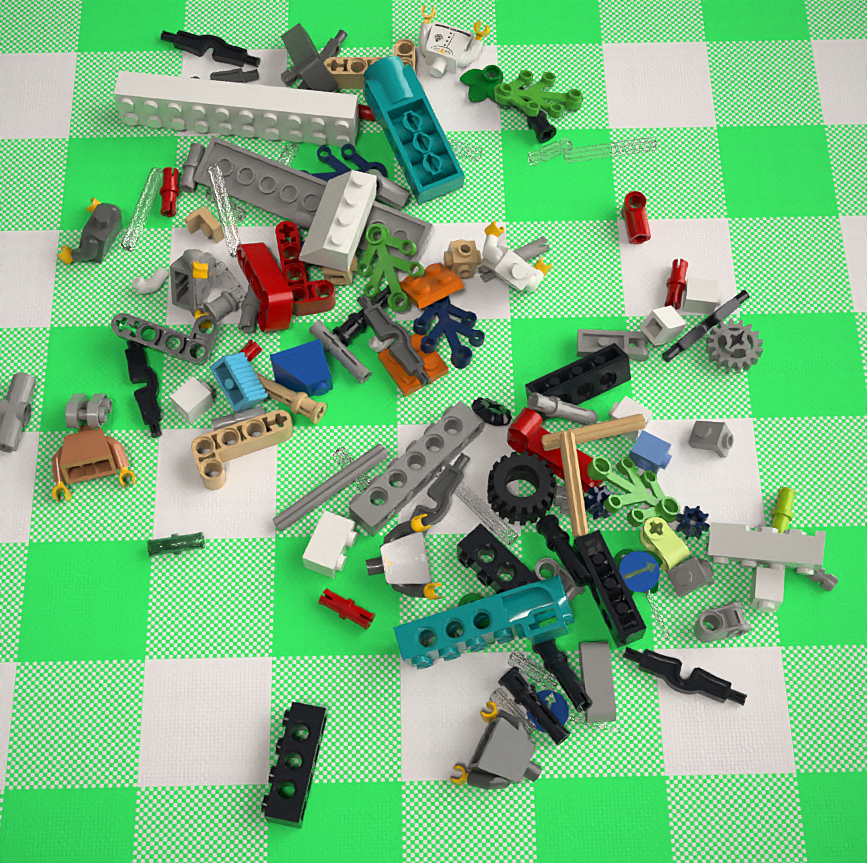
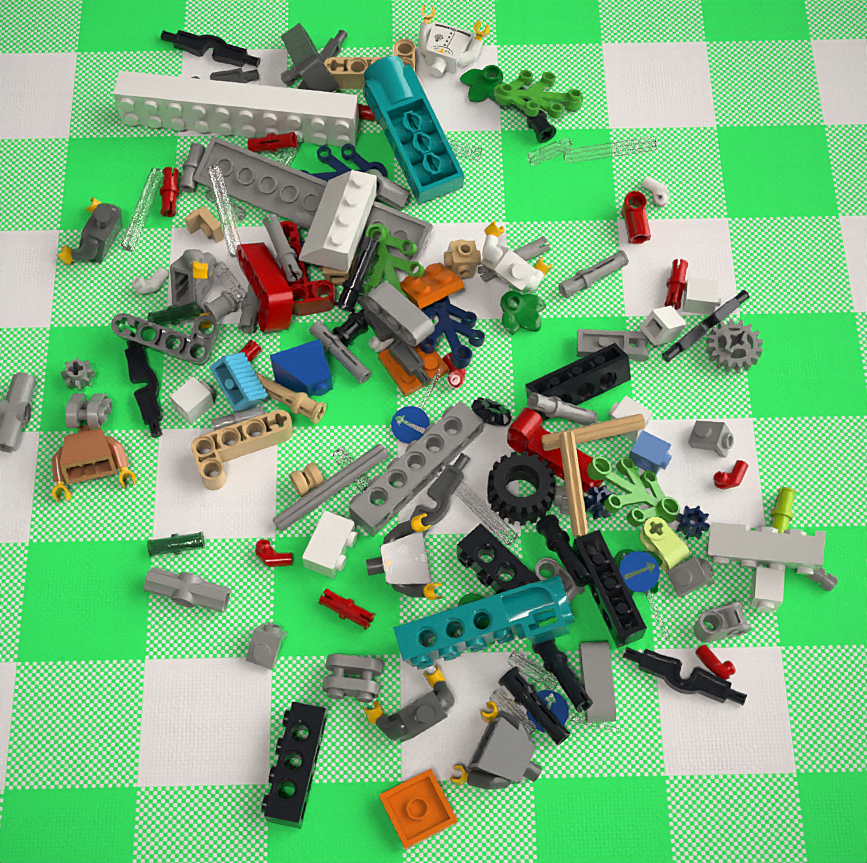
none -> light grey gear [61,357,96,391]
none -> light grey piece [144,567,231,613]
none -> clear green pin [148,302,201,326]
none -> light grey bracket [246,622,287,670]
none -> red pin [247,132,298,153]
none -> red arm [255,539,292,567]
none -> light grey pin [263,214,303,282]
none -> tan wheel [289,462,324,497]
none -> light grey brick [322,654,383,703]
none -> black pin [334,236,380,313]
none -> light grey beam [364,281,435,347]
none -> dark grey torso [364,665,454,743]
none -> orange plate [379,769,458,851]
none -> blue piece [391,366,444,444]
none -> red arm [442,352,466,389]
none -> green plate [500,291,546,335]
none -> light grey pin [558,250,629,298]
none -> white arm [642,176,669,207]
none -> red arm [695,645,736,680]
none -> red arm [713,460,749,490]

